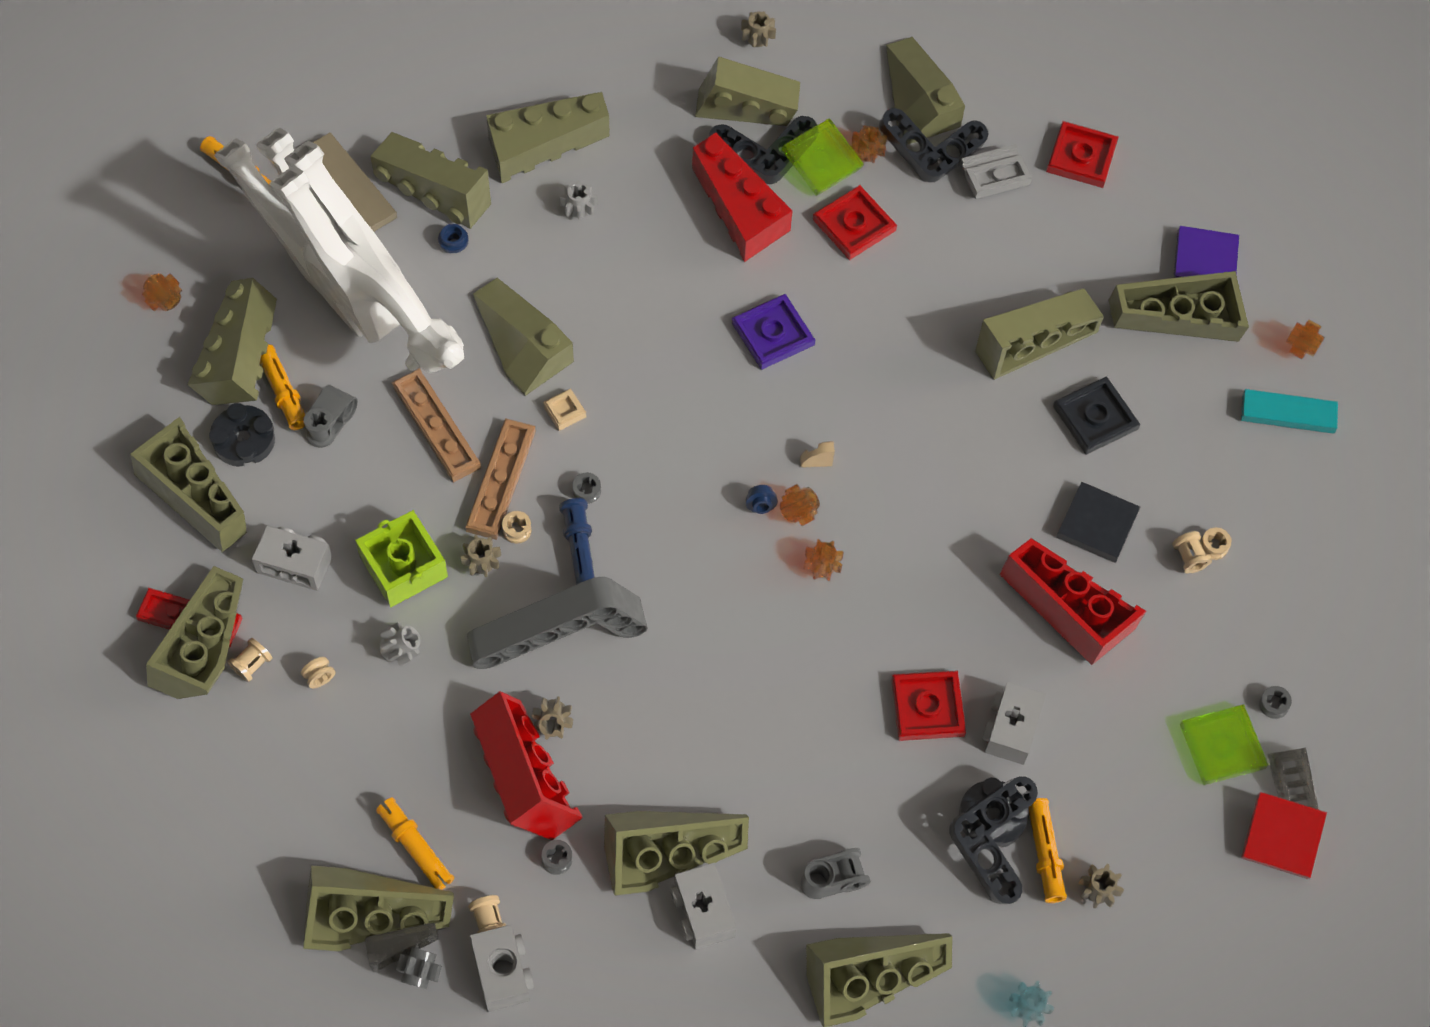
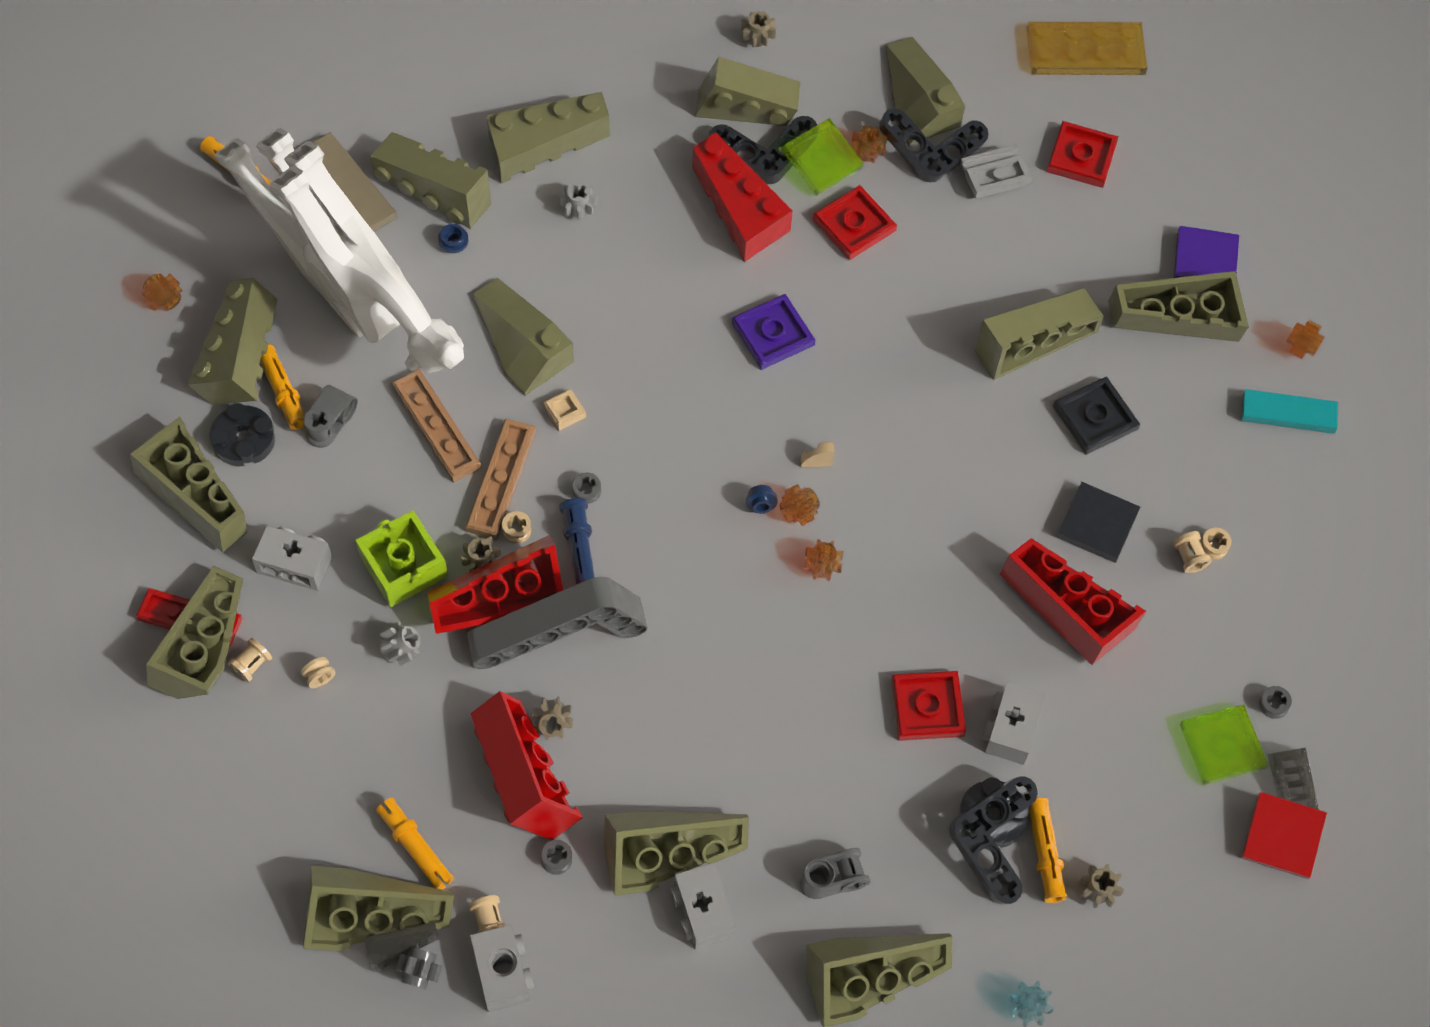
none -> red wedge [427,534,563,634]
none -> clear yellow plate [1027,21,1147,75]

